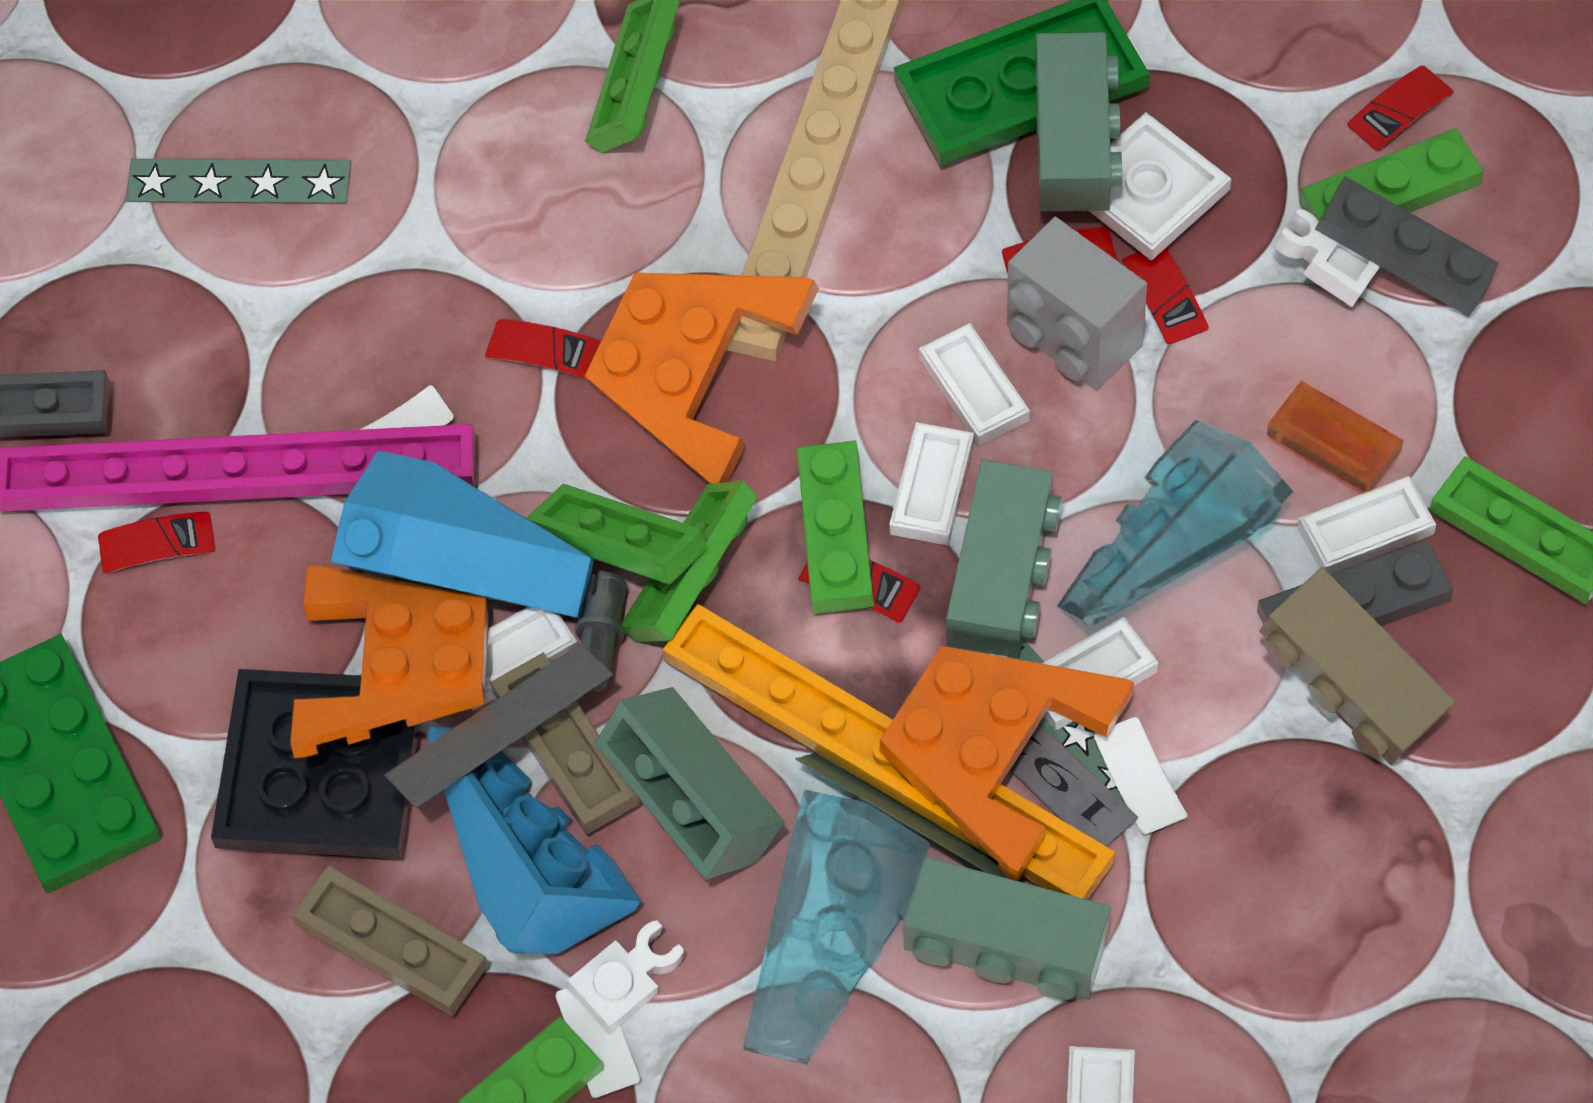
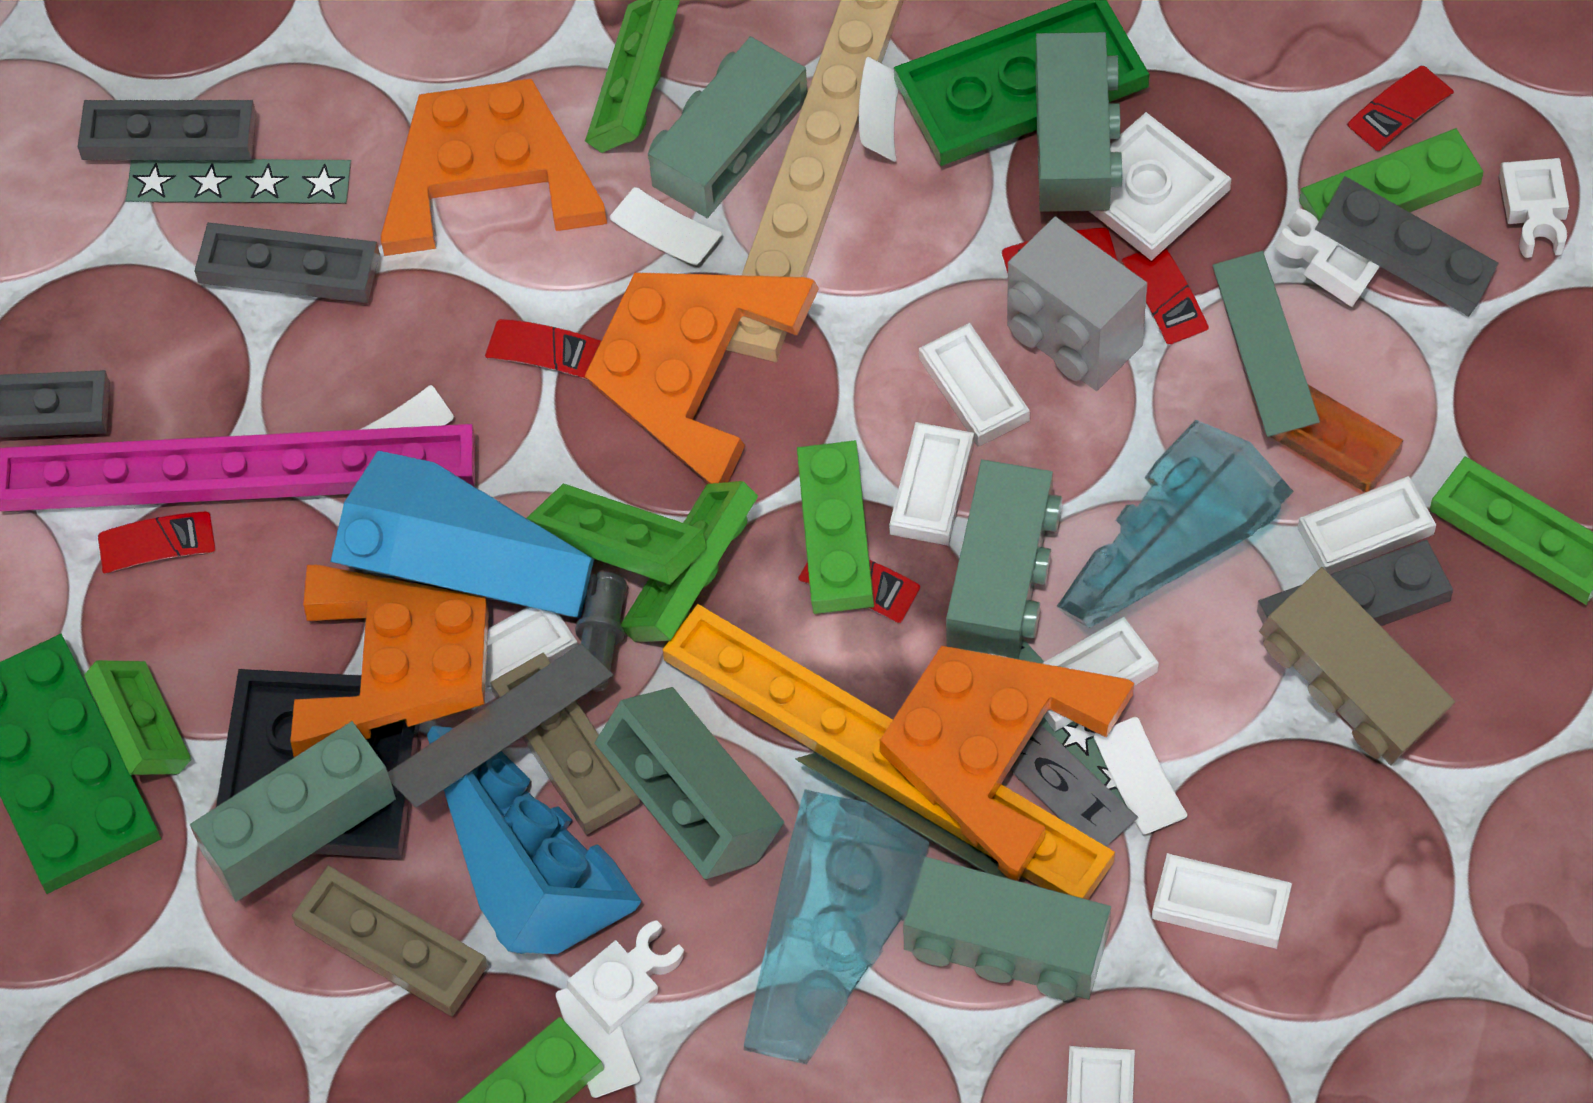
none -> dark grey plate [77,100,256,160]
none -> bright green plate [84,660,192,775]
none -> sand green brick [190,721,396,902]
none -> dark grey plate [194,222,380,303]
none -> orange wing [381,79,607,256]
none -> white sticker [610,187,722,265]
none -> sand green brick [648,36,808,219]
none -> white sticker [859,57,898,162]
none -> white tile [1152,853,1292,949]
none -> sand green sticker [1212,251,1320,437]
none -> white plate [1499,158,1569,258]

